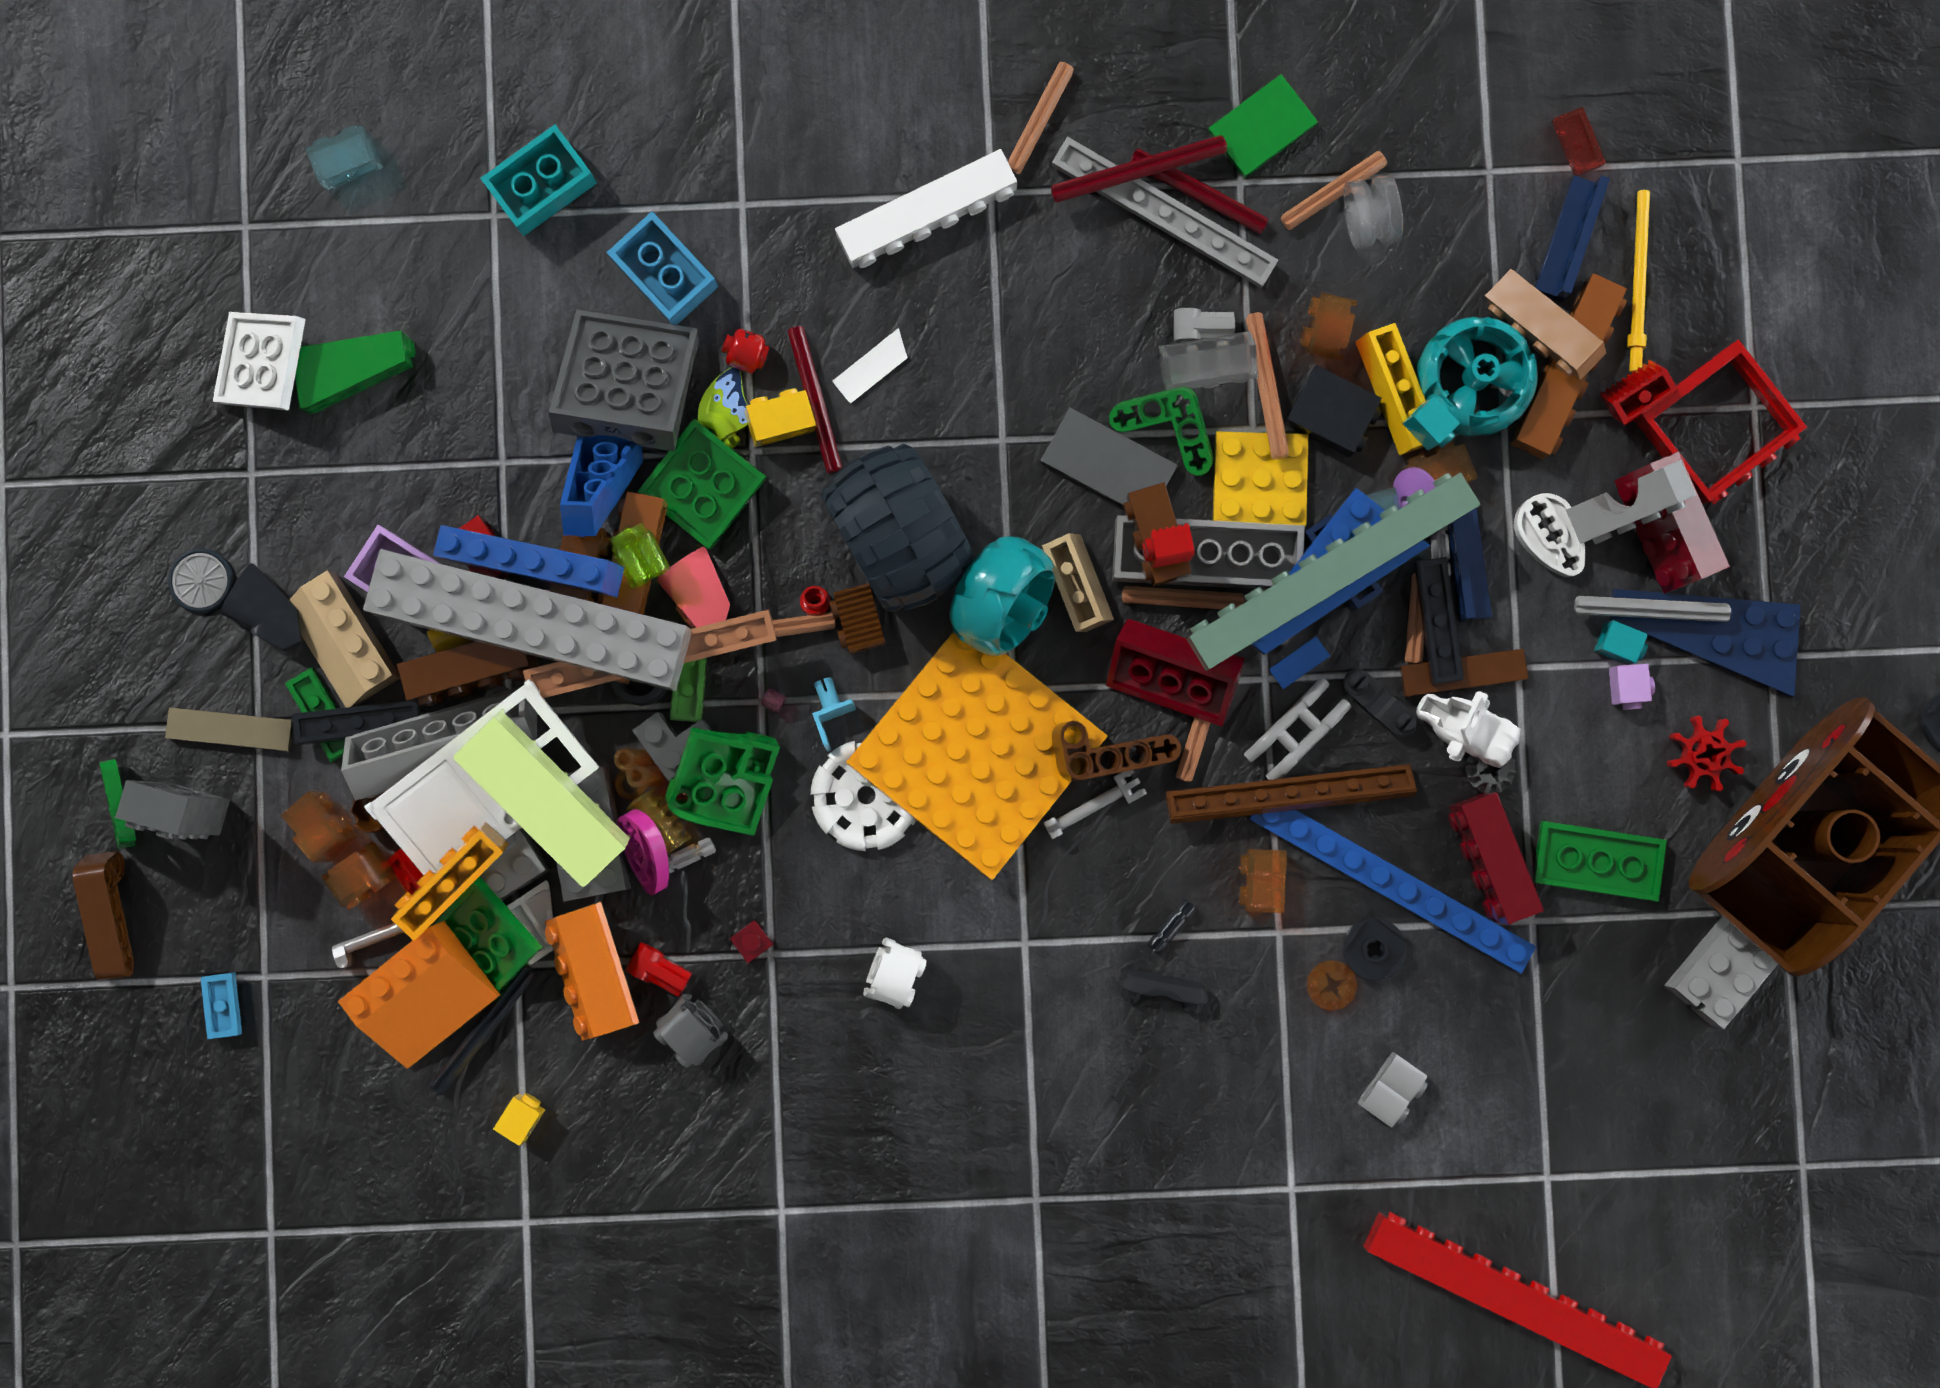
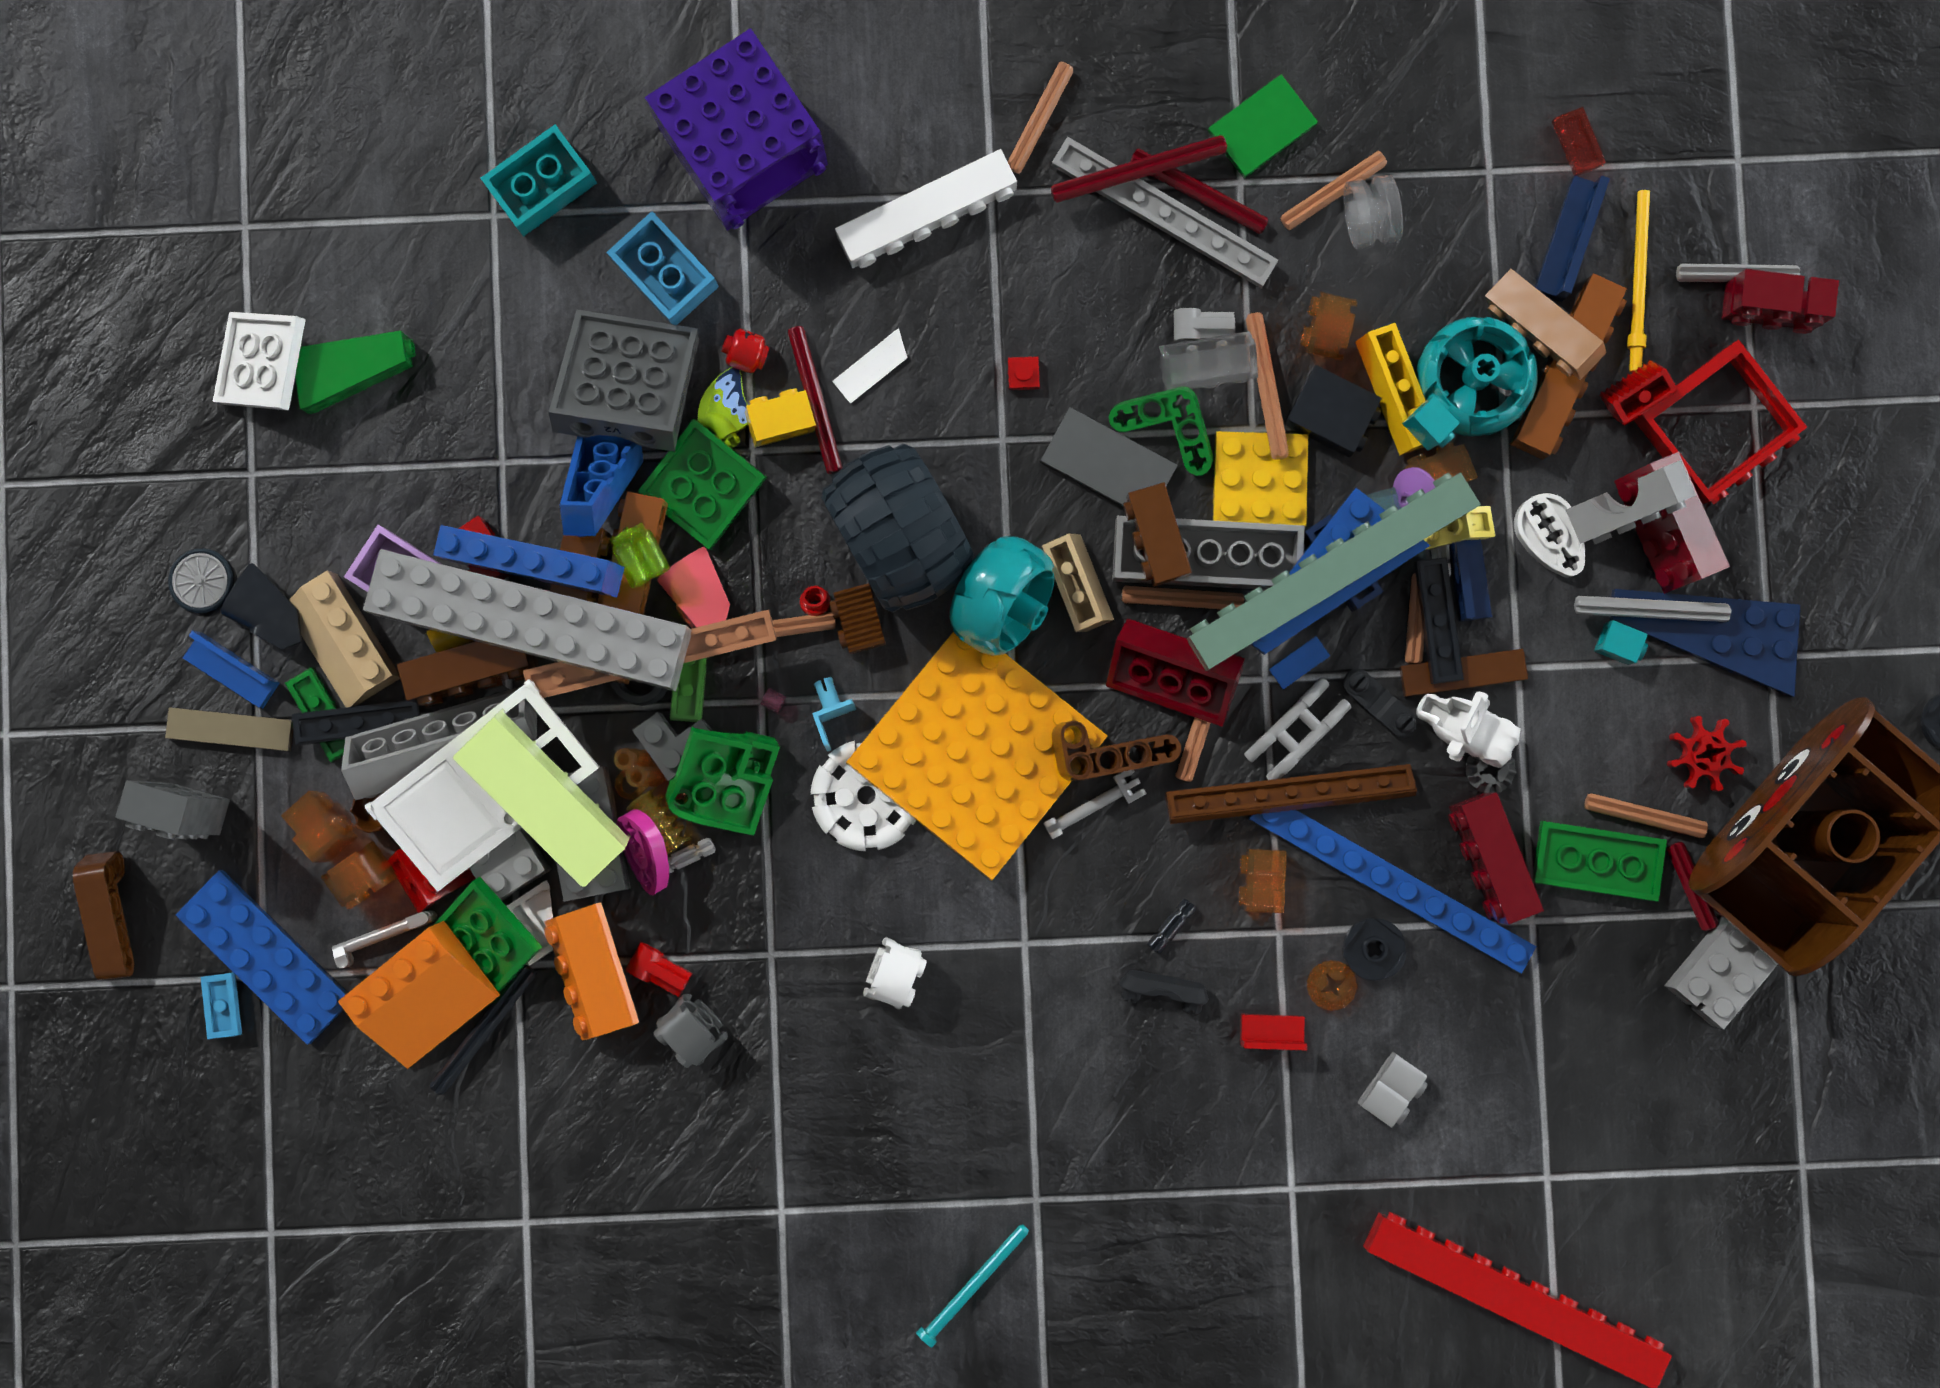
green beam [99,759,136,849] -> none
clear light blue brick [305,126,383,190] -> none
light orange brick [391,822,509,941] -> none
yellow brick [493,1093,545,1146] -> none
dark red plate [730,920,774,963] -> none
red brick [1142,523,1195,568] -> none
lavender brick [1609,664,1655,710] -> none
none -> blue plate [176,870,348,1045]
none -> blue panel [183,630,280,709]
none -> dark purple piece [645,28,828,231]
none -> teal bar [916,1224,1029,1348]
none -> red plate [1008,357,1040,390]
none -> red panel [1240,1014,1307,1050]
none -> light yellow bracket [1424,506,1495,550]
none -> nougat axle [1584,794,1708,838]
none -> dark red axle [1667,842,1719,931]
none -> light grey axle [1676,264,1800,282]
none -> dark red piece [1722,269,1839,334]

